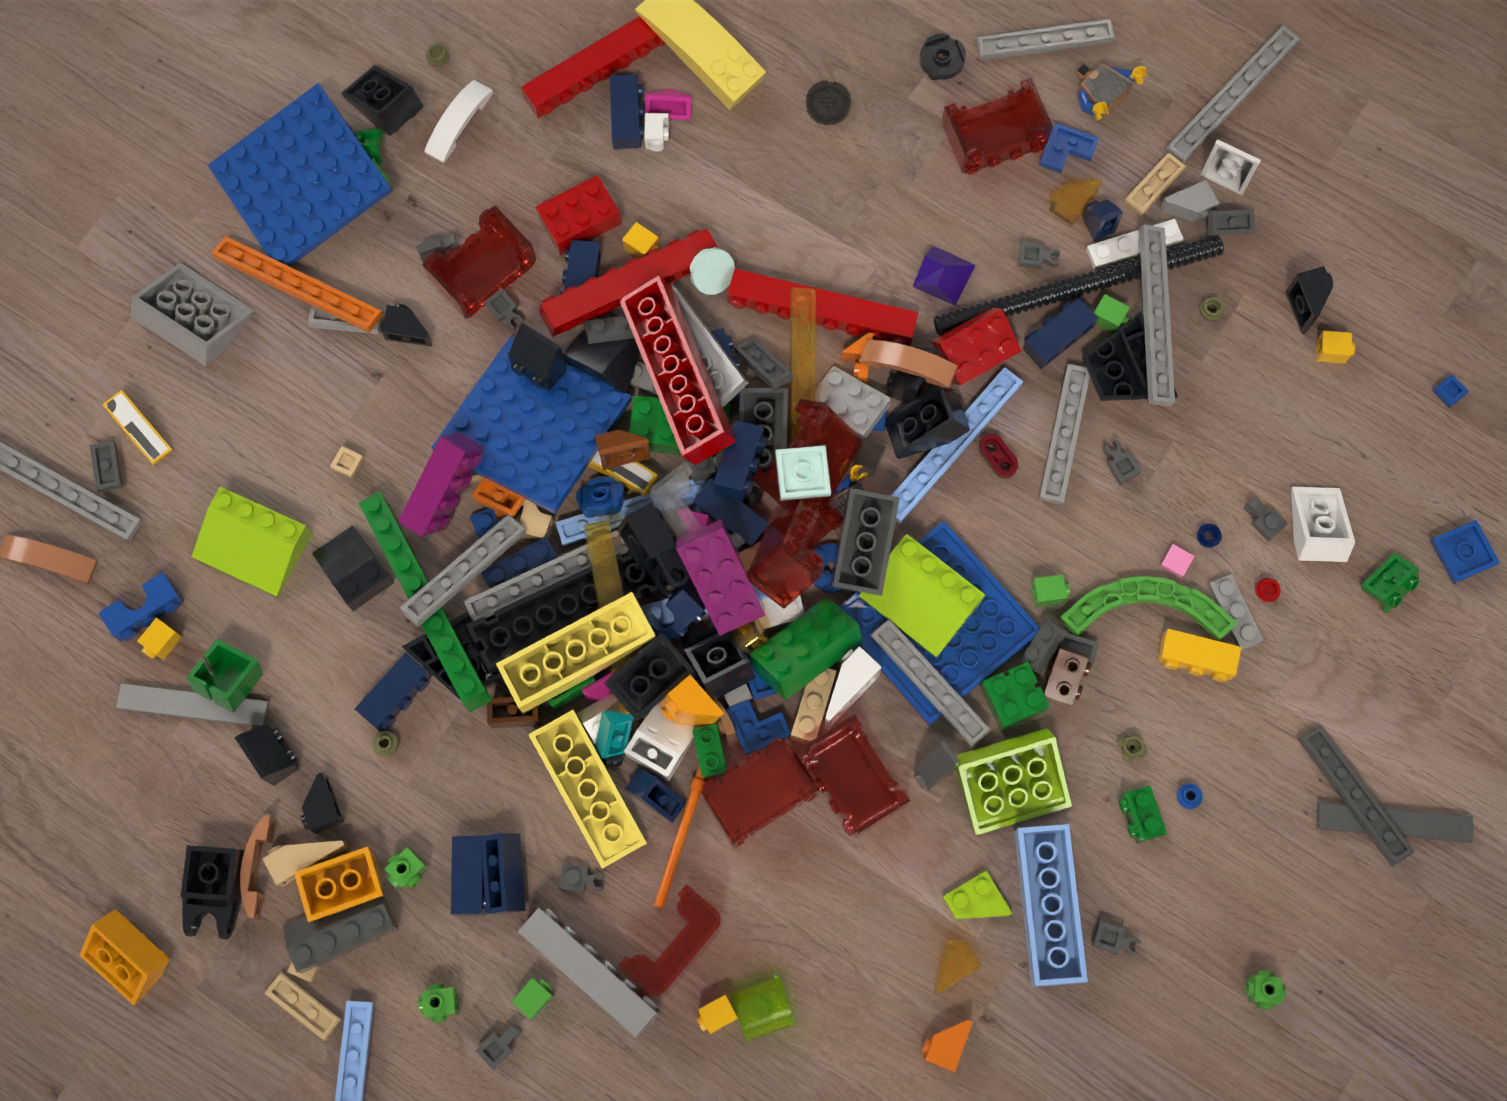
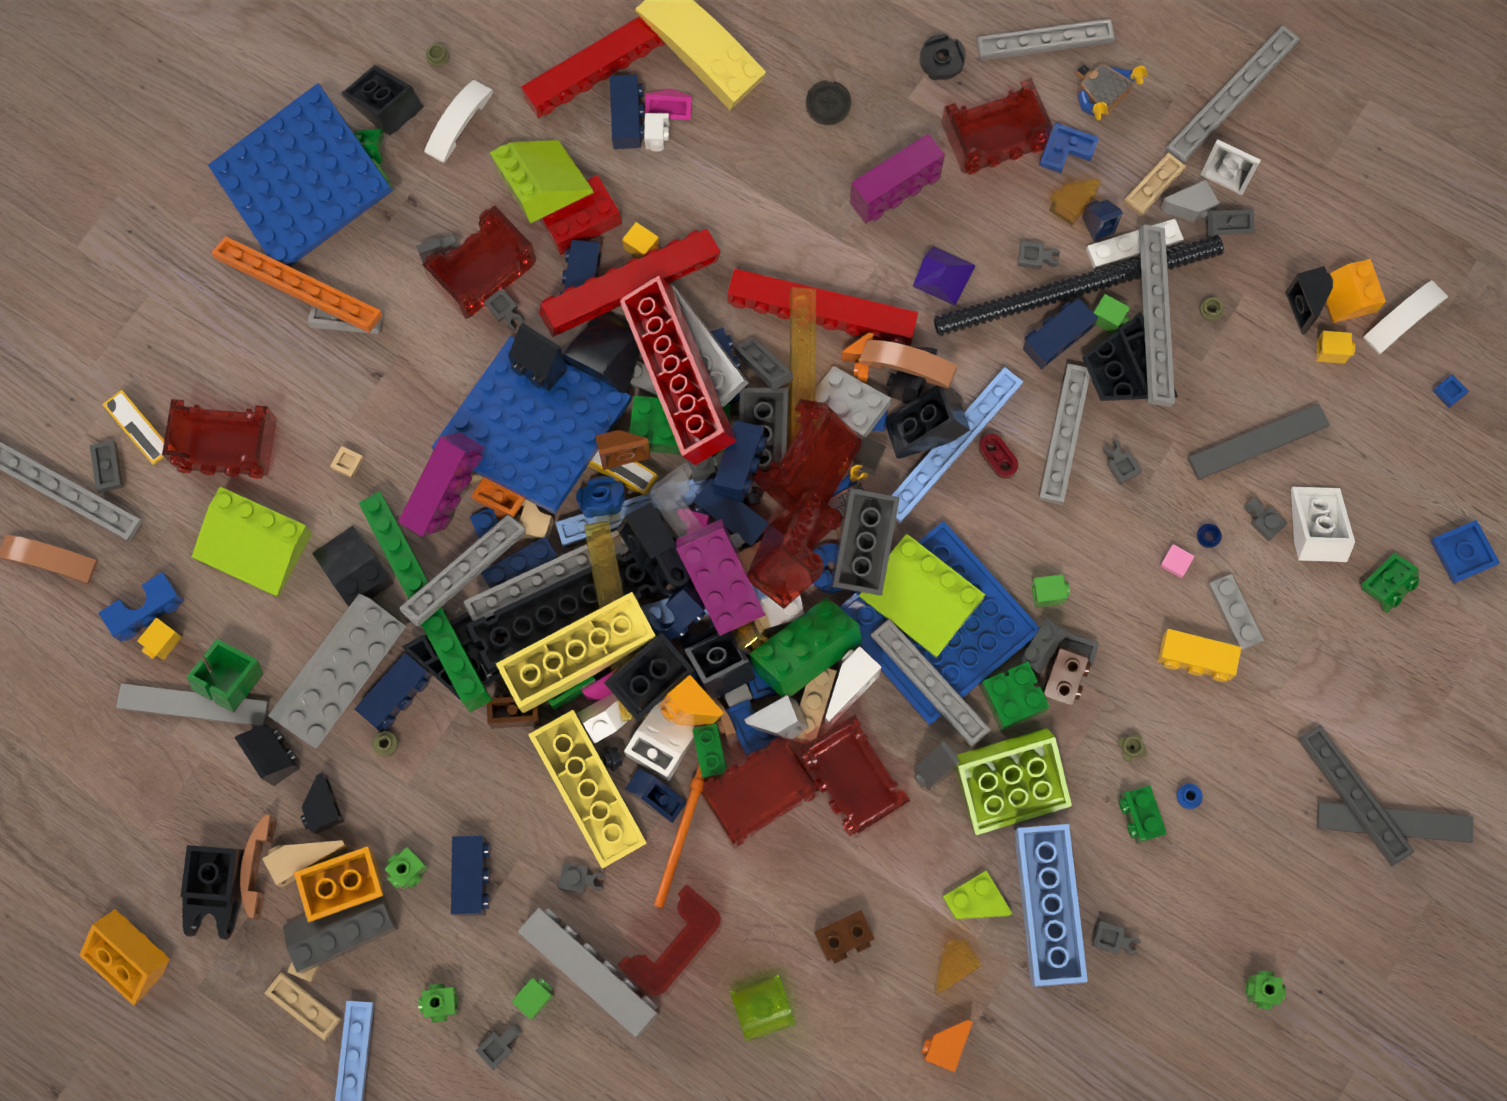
light grey slope [131,263,254,366] -> none
black slope [381,304,433,347] -> none
dark blue brick [481,833,526,914] -> none
dark grey plate [584,315,634,344] -> none
teal slope [595,711,633,758] -> none
light aqua tile [690,247,735,295] -> none
yellow brick [696,995,738,1034] -> none
light aqua tile [775,446,831,500] -> none
red brick [931,308,1022,386] -> none
bright green plate [1060,576,1237,642] -> none
red plate [1255,578,1281,603] -> none
none -> clear red windscreen [162,399,277,479]
none -> light grey brick [268,594,406,749]
none -> lime slope [489,140,594,223]
none -> slope [745,695,808,739]
none -> reddish brown brick [814,910,875,964]
none -> magenta brick [850,134,945,224]
none -> dark grey tile [1187,404,1330,481]
none -> light orange slope [1325,259,1386,323]
none -> white slope [1363,280,1448,355]

